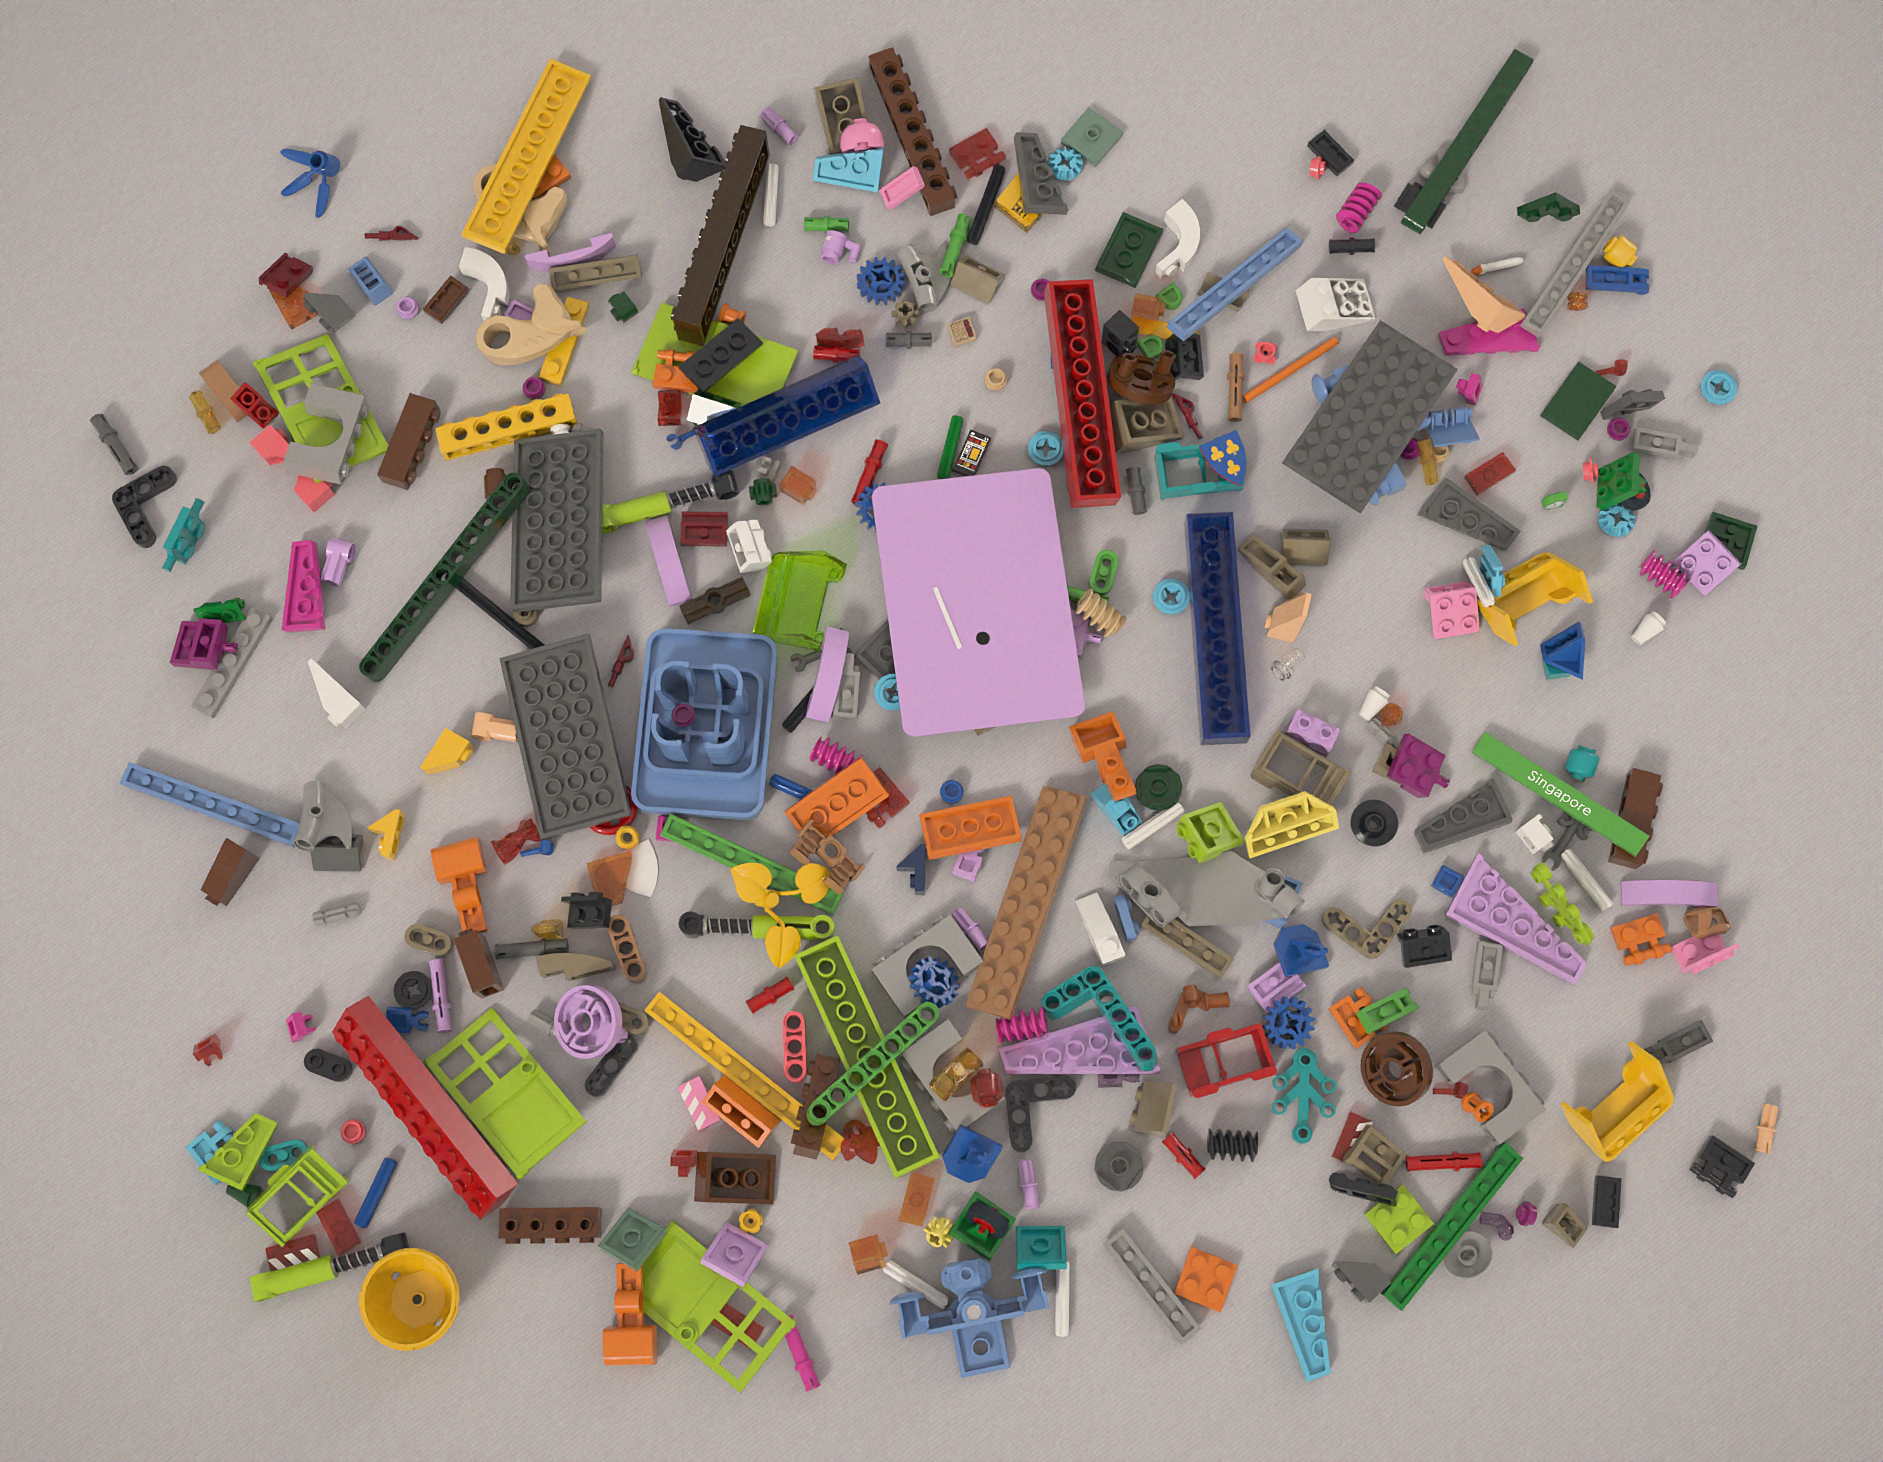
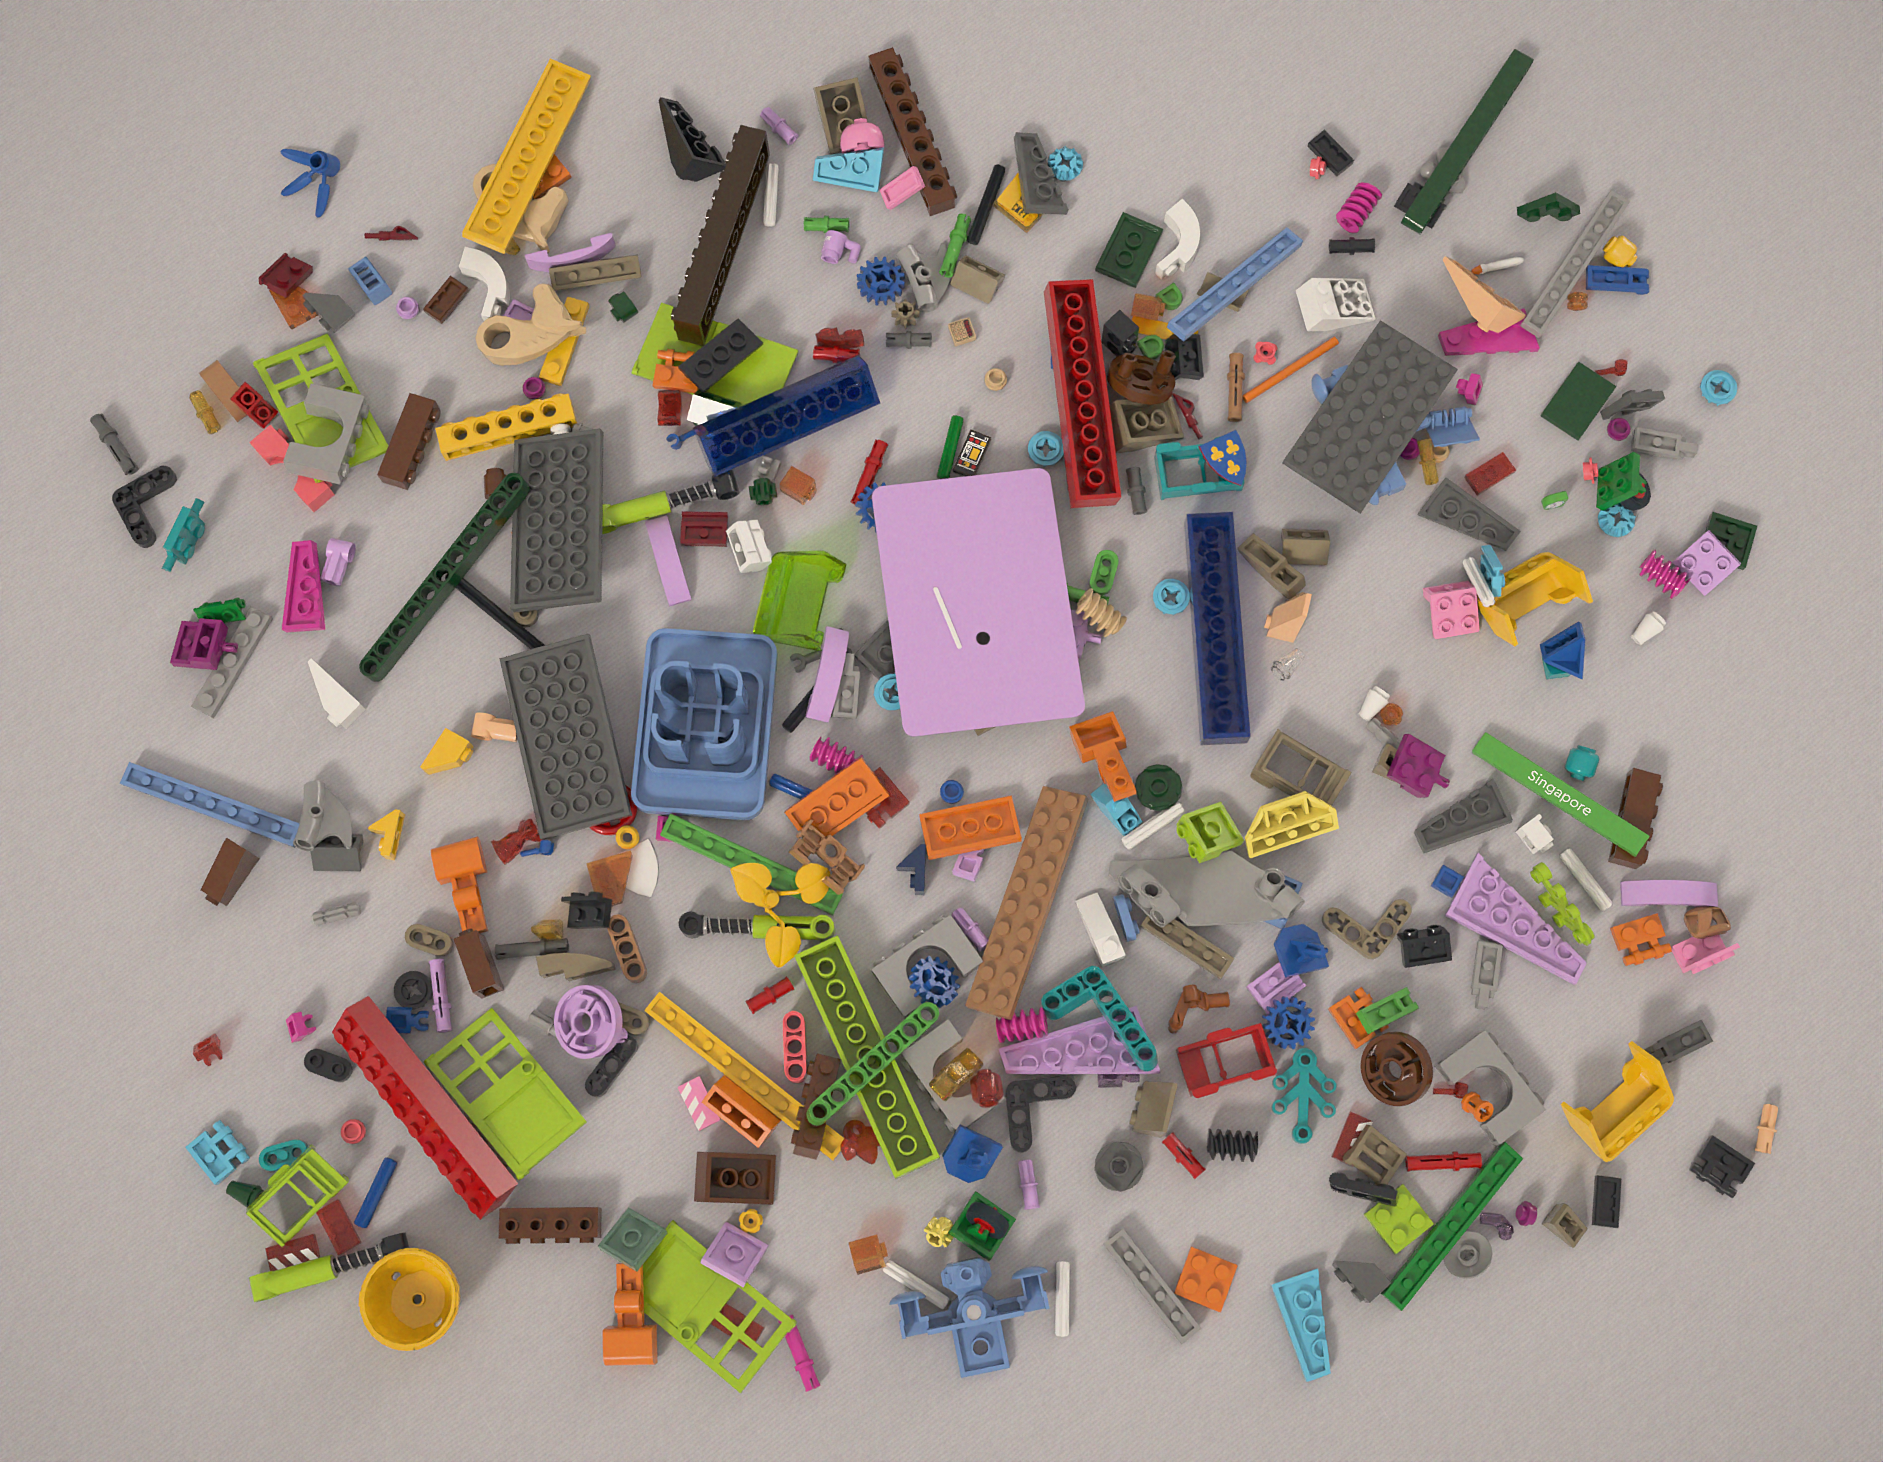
lime wing [198,1113,279,1191] -> none
dark red hand [608,635,634,688] -> none
clear red tile [670,1149,698,1177] -> none
magenta plate [671,704,695,727] -> none
dark brown piece [679,577,751,625] -> none
orange bush [718,303,747,324] -> none
clear orange plate [898,1172,935,1227] -> none
clear red plate [949,128,1006,179] -> none
teal plate [1015,1226,1067,1270] -> none
magenta plate [1031,278,1049,301] -> none
sand green plate [1061,107,1123,167] -> none
lavender brick [1285,709,1341,758] -> none
black dish [1350,800,1398,847] -> none
dark grey bar [1541,812,1592,871] -> none

